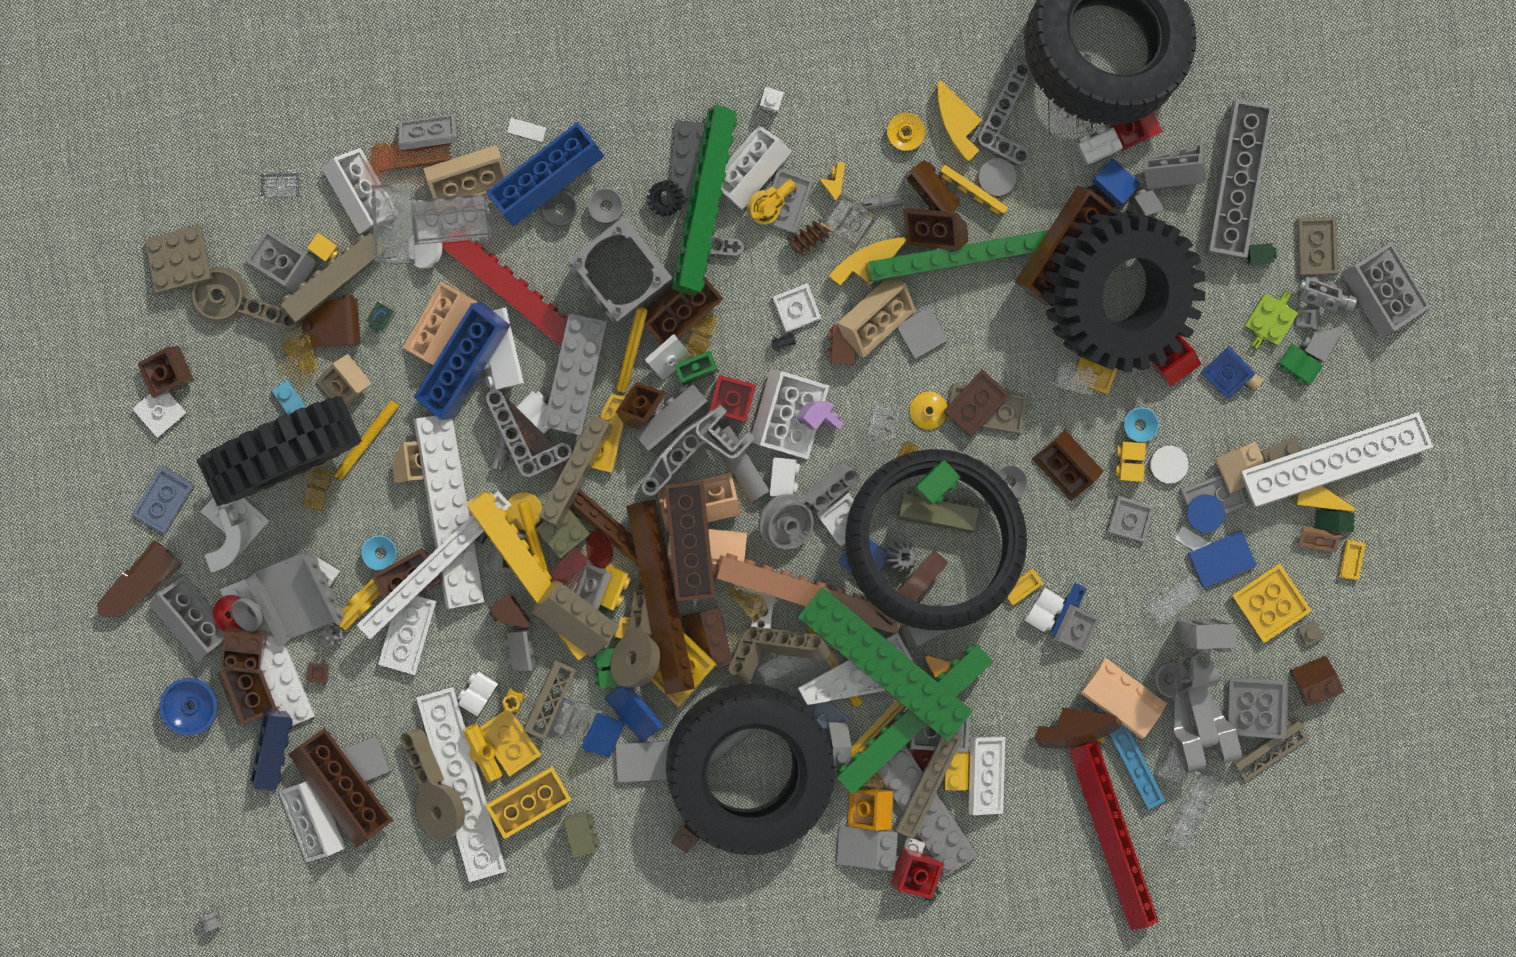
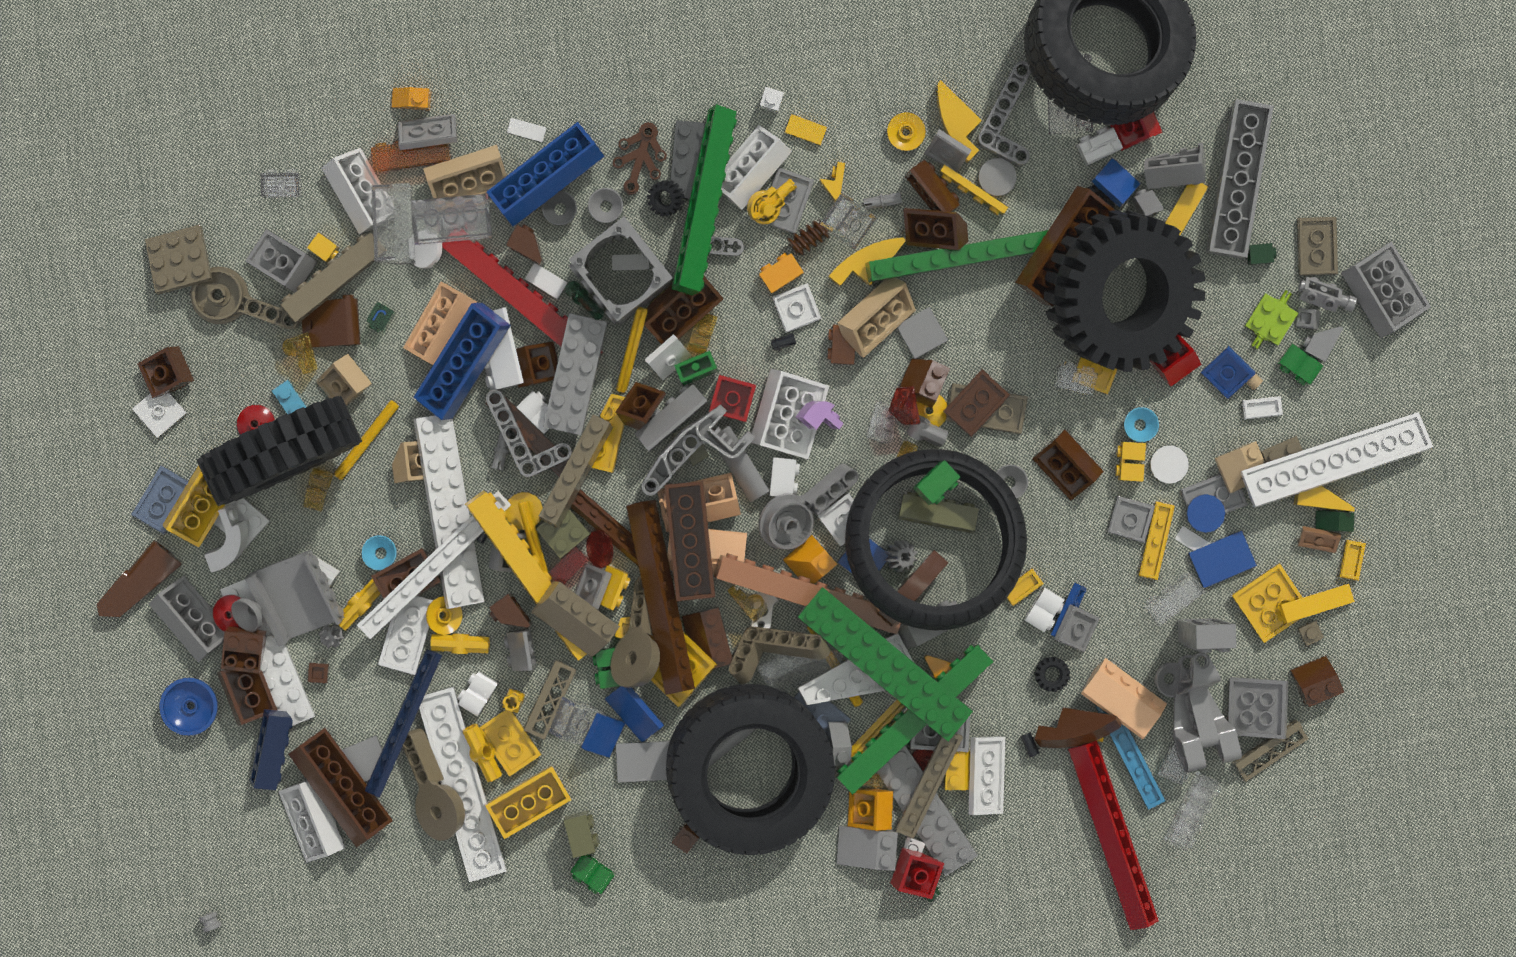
none -> yellow slope [163,465,225,547]
none -> red dish [237,405,275,434]
none -> dark blue tile [365,649,442,798]
none -> light orange slope [391,87,431,111]
none -> yellow dish [426,596,463,635]
none -> yellow piece [430,633,490,654]
none -> reddish brown slope [506,224,544,267]
none -> reddish brown slope [516,341,558,388]
none -> white tile [525,263,568,299]
none -> clear green pin [564,281,604,320]
none -> green brick [570,854,615,894]
none -> white sticker [612,254,649,270]
none -> reddish brown plant [613,122,667,195]
none -> light orange brick [759,253,804,294]
none -> light orange slope [783,535,837,584]
none -> yellow tile [785,114,827,146]
none -> clear red slope [888,386,921,425]
none -> reddish brown slope [897,359,950,408]
none -> light grey piece [907,415,948,447]
none -> light grey tile [924,129,972,172]
none -> black pin [1020,732,1040,758]
none -> black tyre [1034,657,1070,692]
none -> yellow tile [1138,501,1175,580]
none -> yellow tile [1165,183,1208,235]
none -> white tile [1242,396,1283,419]
none -> yellow tile [1279,584,1355,624]

